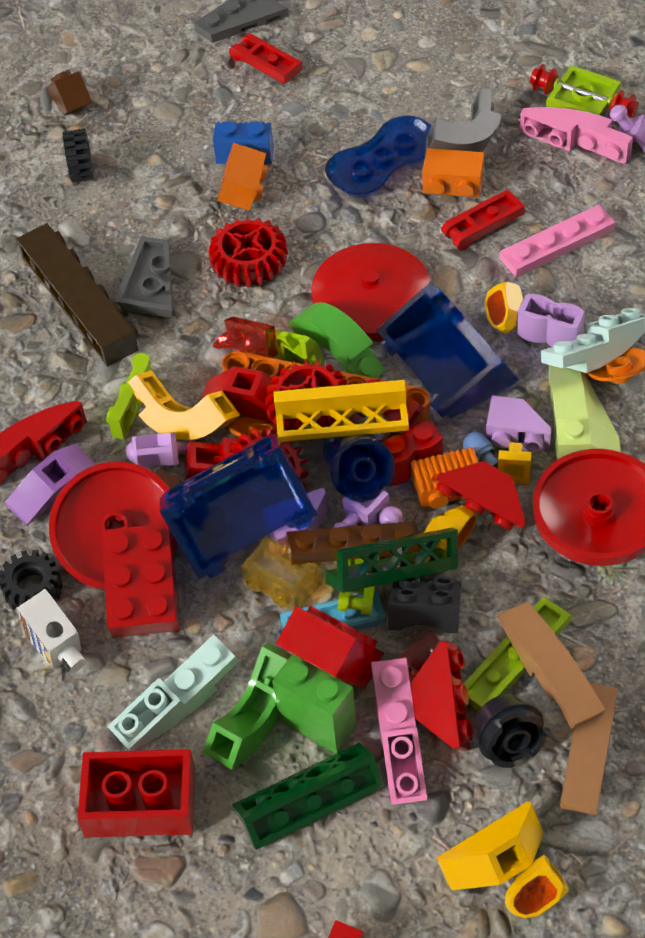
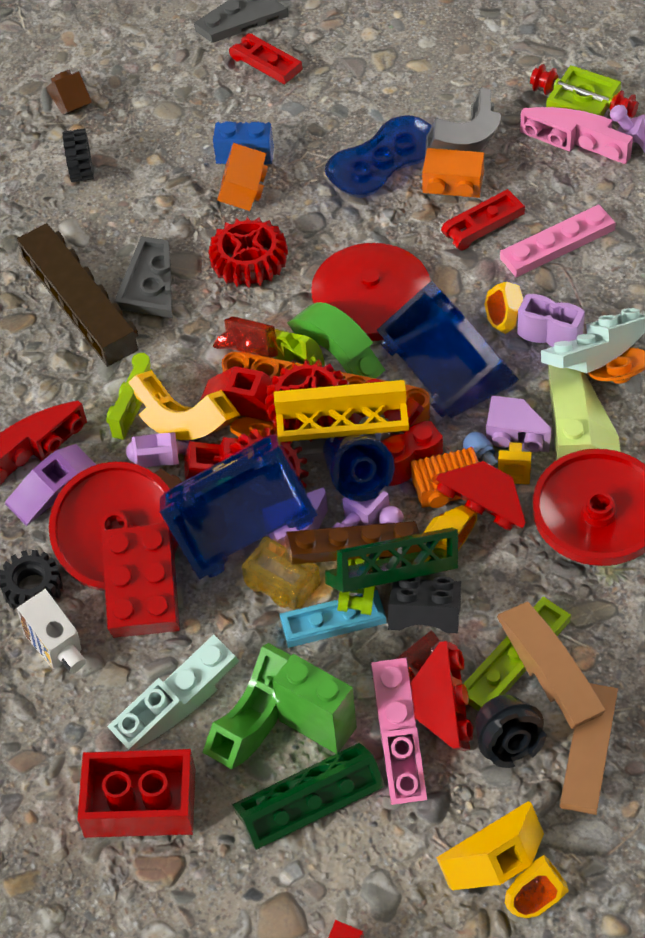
red brick [276,605,385,689] -> none

